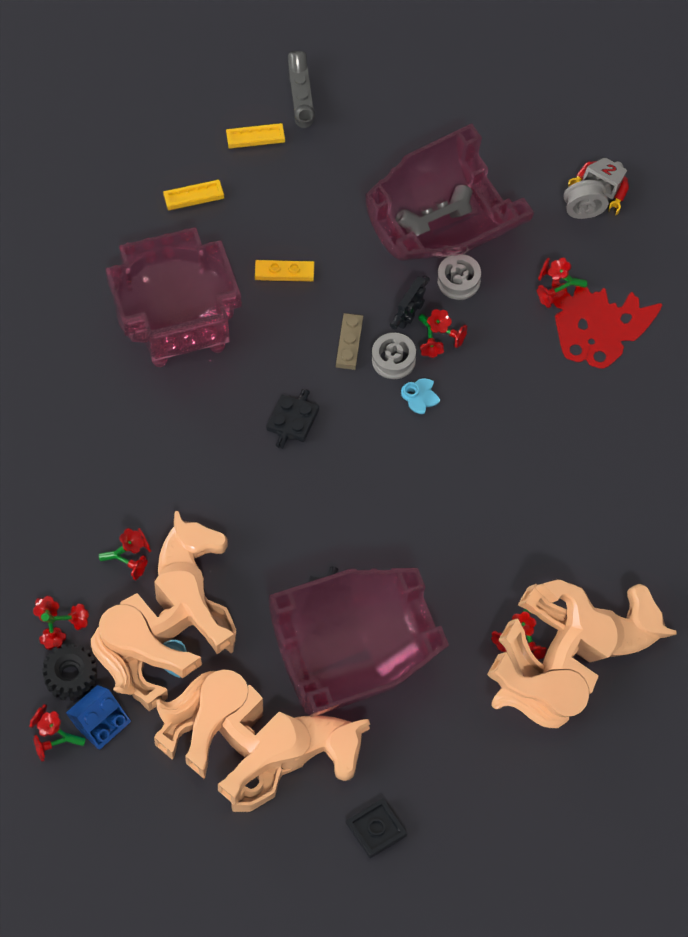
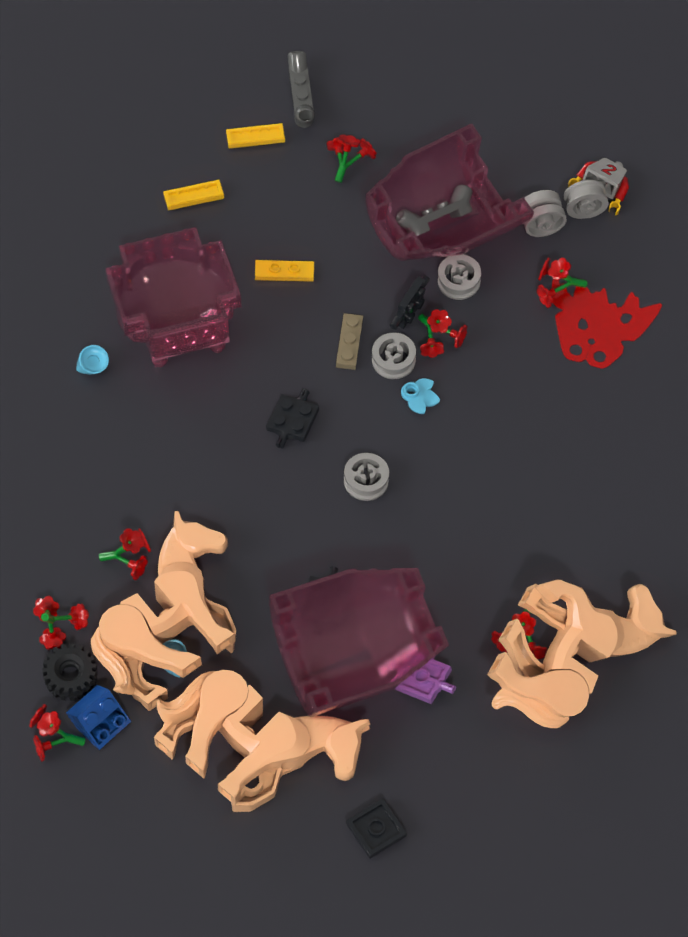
none -> medium azure piece [76,345,109,375]
none -> red plant [326,134,377,183]
none -> light grey wheel [344,453,389,501]
none -> medium lavender plate [389,652,456,704]
none -> light grey wheel [518,190,567,237]

